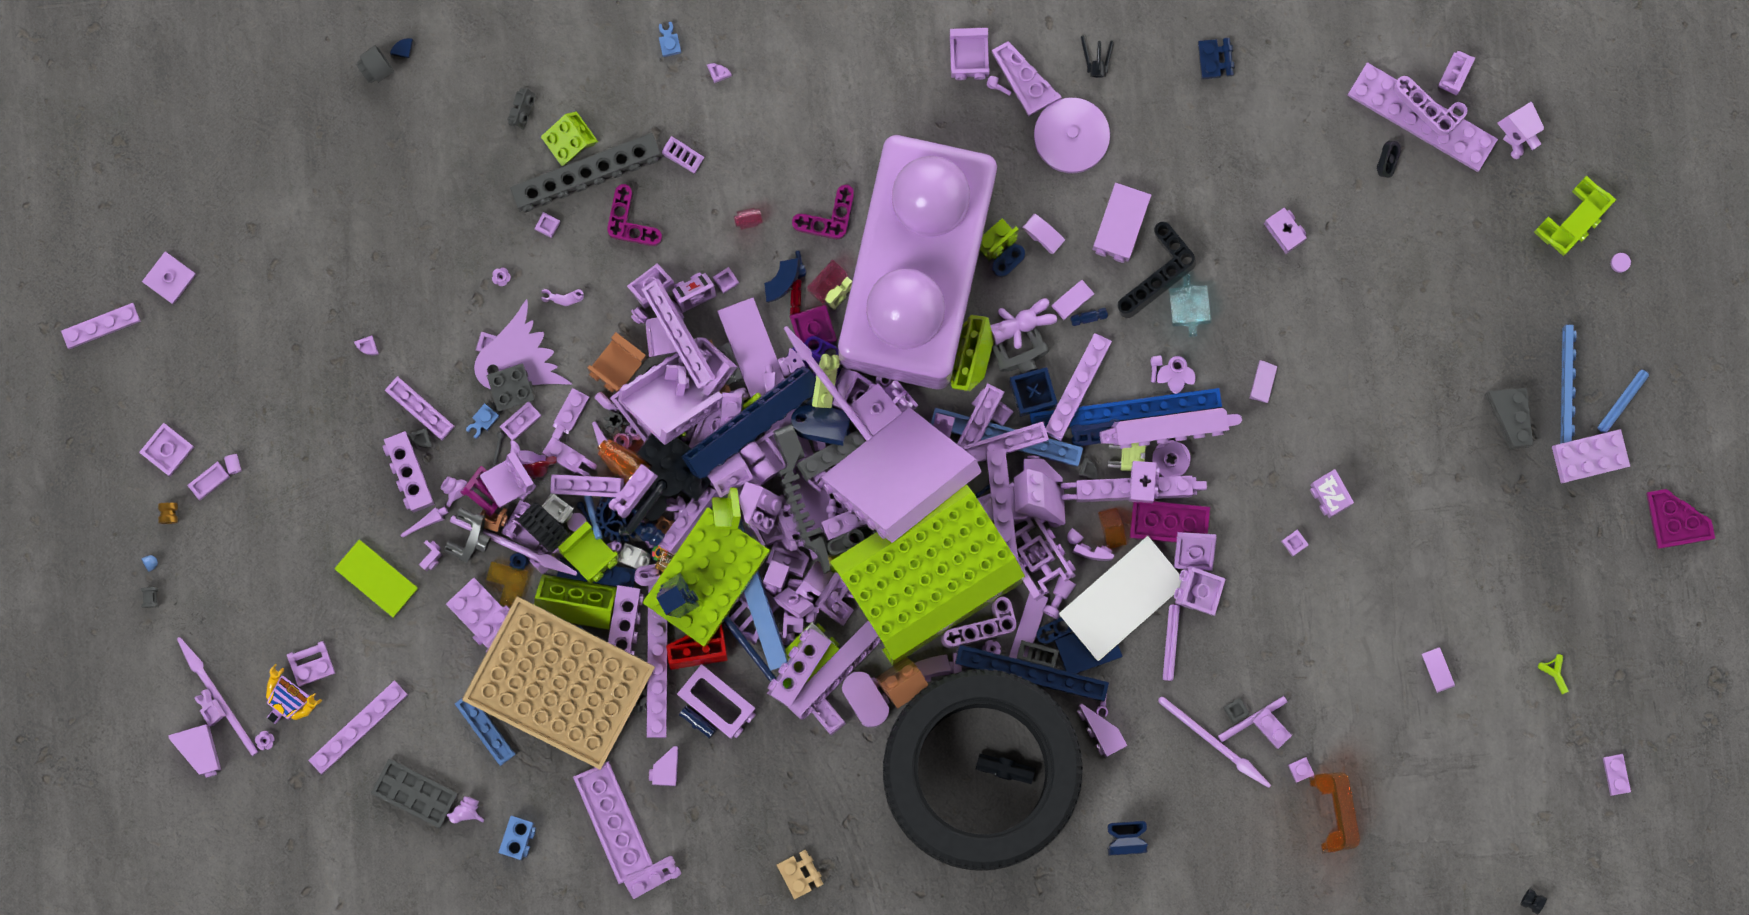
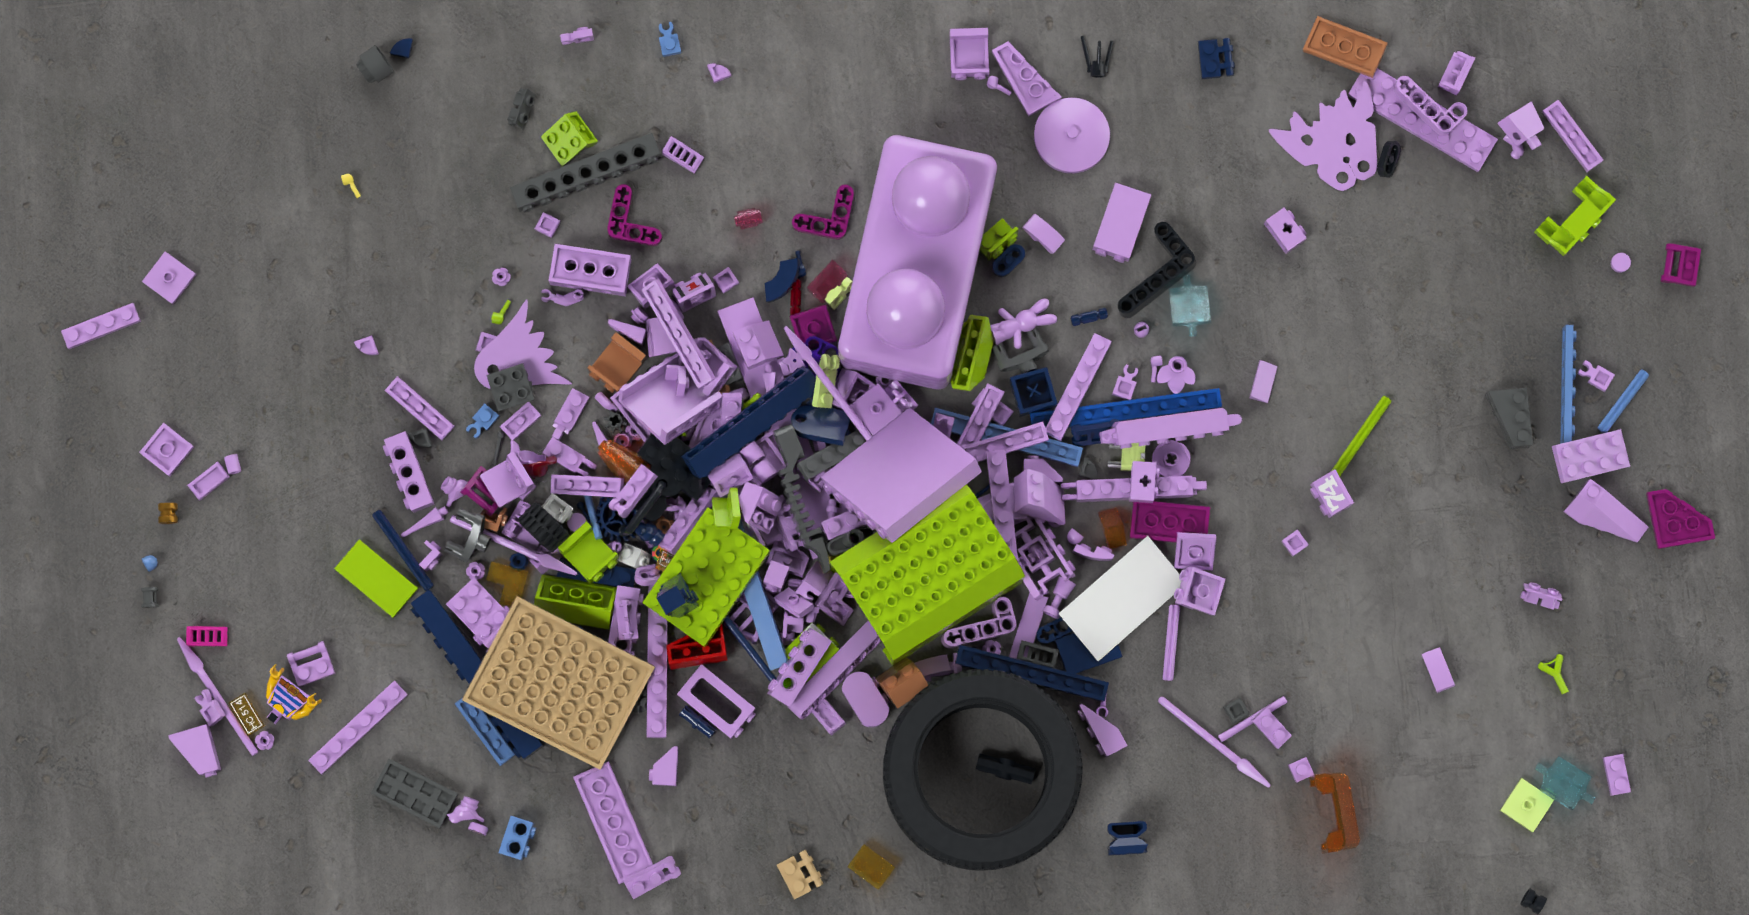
lavender slope [1051,280,1094,320] -> none
none -> dark pink slope [186,626,228,647]
none -> clear yellow tile [228,693,265,736]
none -> light yellow hand [341,174,361,198]
none -> dark blue axle [372,510,434,591]
none -> dark blue brick [411,589,544,760]
none -> lavender plate [466,562,485,580]
none -> lavender tile [468,822,489,836]
none -> lime hand [491,300,511,324]
none -> lavender brick [549,244,632,297]
none -> lavender plate [560,27,594,45]
none -> lavender slope [608,319,647,346]
none -> lavender hinge [615,600,638,640]
none -> lavender slope [733,320,784,370]
none -> clear yellow plate [847,844,895,890]
none -> lavender plate [1112,364,1138,400]
none -> lavender hinge [1134,322,1149,338]
none -> lavender piece [1269,81,1377,191]
none -> nougat tile [1303,16,1388,78]
none -> lime axle [1331,396,1391,477]
none -> yellowish green plate [1500,778,1554,832]
none -> lavender hinge [1520,582,1562,610]
none -> clear light blue plate [1534,756,1596,810]
none -> lavender plate [1542,100,1603,172]
none -> lavender wedge [1564,479,1649,543]
none -> lavender plate [1577,360,1615,392]
none -> magenta plate [1661,243,1701,287]

